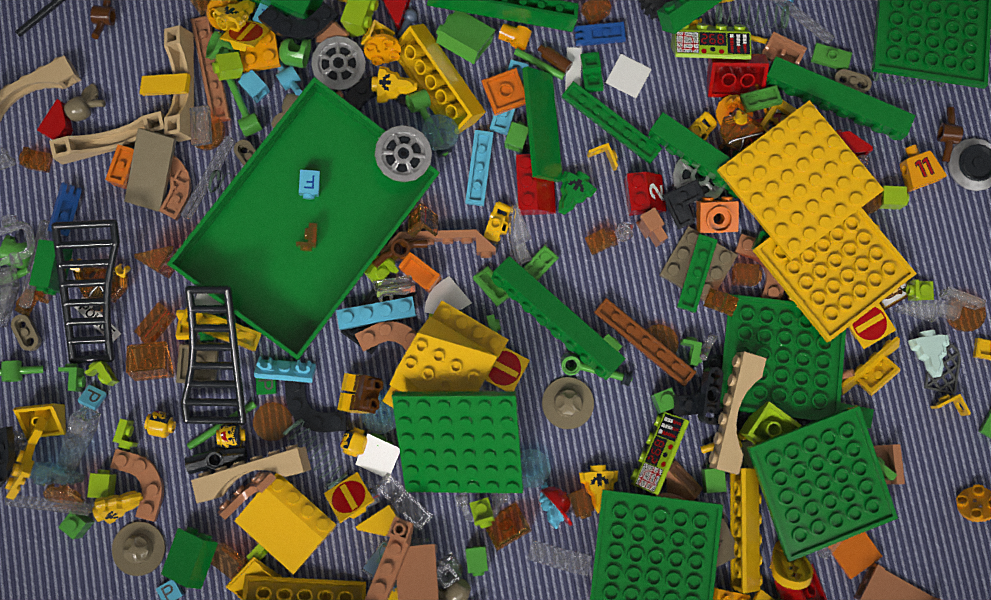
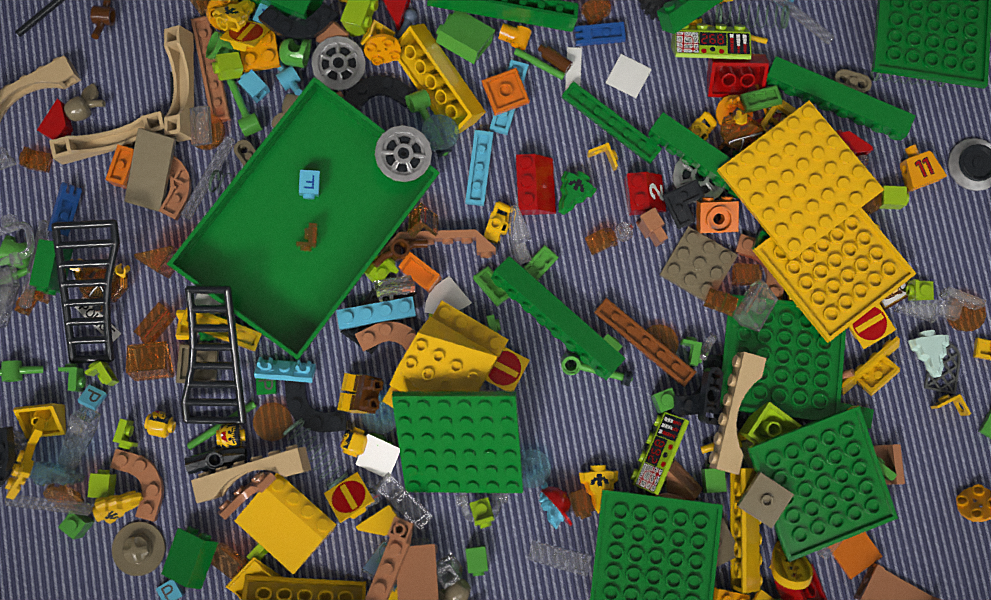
dark tan plate [11,315,41,351] -> none
yellow tile [139,73,191,96] -> none
yellow rock [371,66,418,103] -> none
clear orange slope [485,502,532,551] -> none
bright green brick [505,122,528,153] -> none
green tile [522,66,562,182] -> none
dark tan hat [542,377,594,429] -> none
green slope [580,52,604,93] -> none
green plate [676,234,718,313] -> none
nougat hinge [761,32,807,65] -> none
bright green plate [810,43,852,70] -> none
reddish brown piece [937,107,963,162] -> none
none -> clear slope [733,280,778,332]
none -> dark tan plate [737,471,794,529]

